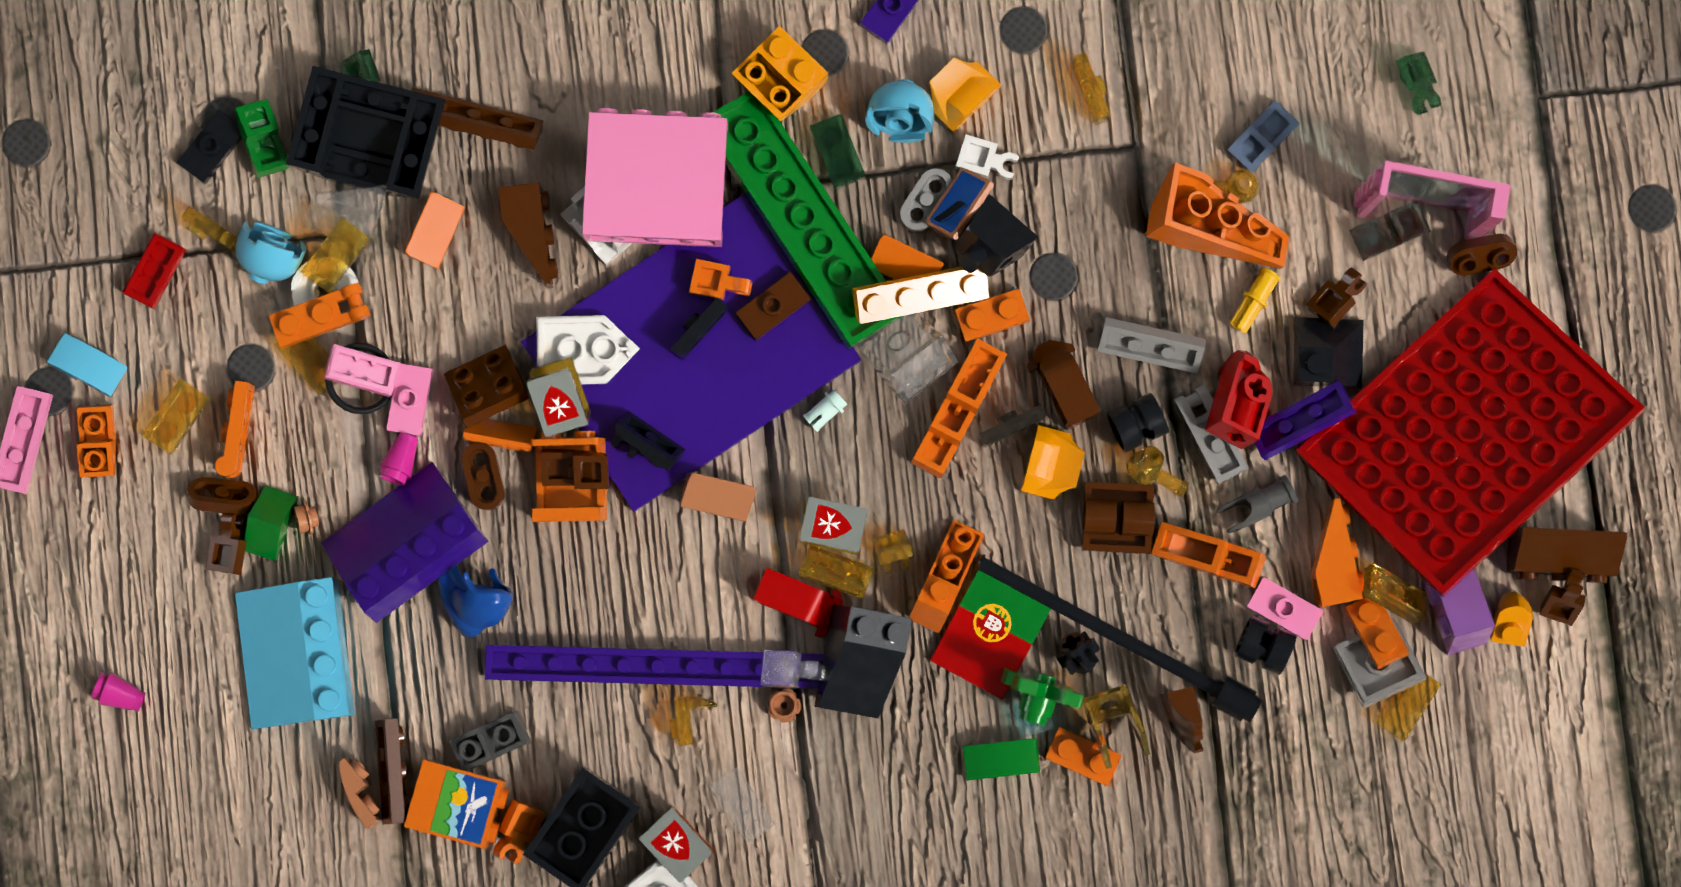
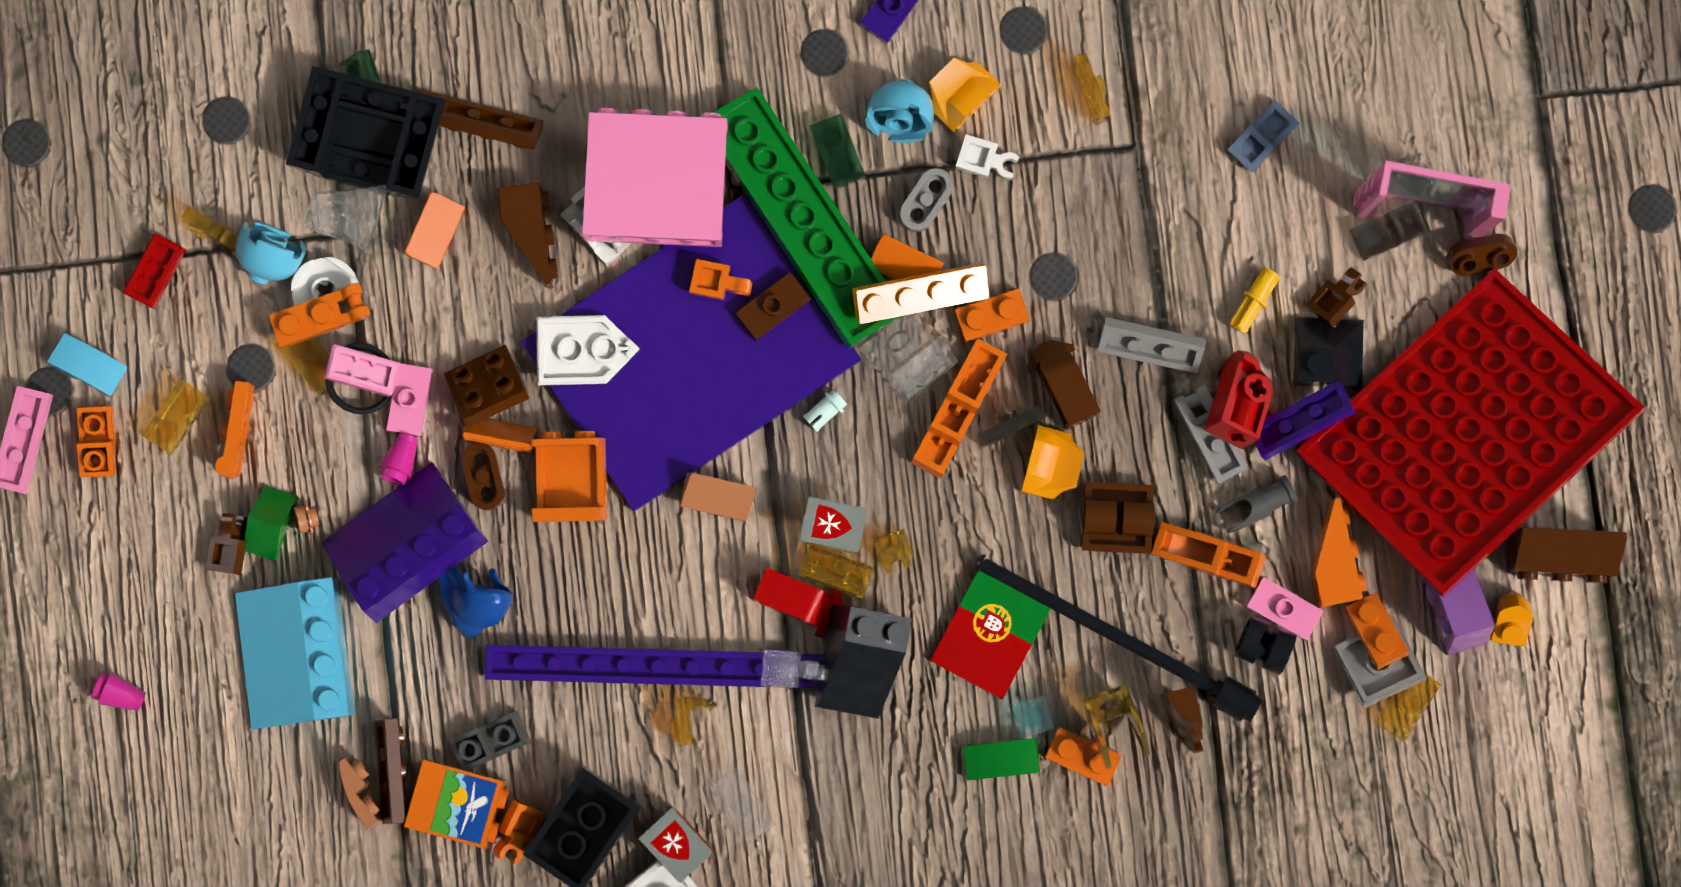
black plate [177,109,242,185] -> none
reddish brown plate [187,477,257,515] -> none
green slope [234,99,289,178] -> none
clear yellow plate [301,217,372,293] -> none
piece [527,357,591,437] -> none
reddish brown slope [541,449,610,489] -> none
black plate [611,411,686,471] -> none
black plate [671,297,727,360] -> none
light orange slope [731,25,828,122] -> none
nougat plate [767,688,801,723] -> none
orange slope [909,520,984,633] -> none
slope [925,168,994,240] -> none
black torso [955,194,1038,277] -> none
green plant [1001,668,1084,726] -> none
black gear [1056,631,1100,675] -> none
black wheel [1106,393,1169,453] -> none
clear yellow bar [1126,446,1189,497] -> none
orange wedge [1146,162,1289,269] -> none
clear yellow bar [1213,169,1260,204] -> none
clear yellow plate [1363,563,1426,626] -> none
clear green plate [1396,52,1441,115] -> none
reddish brown plate [1539,569,1586,626] -> none

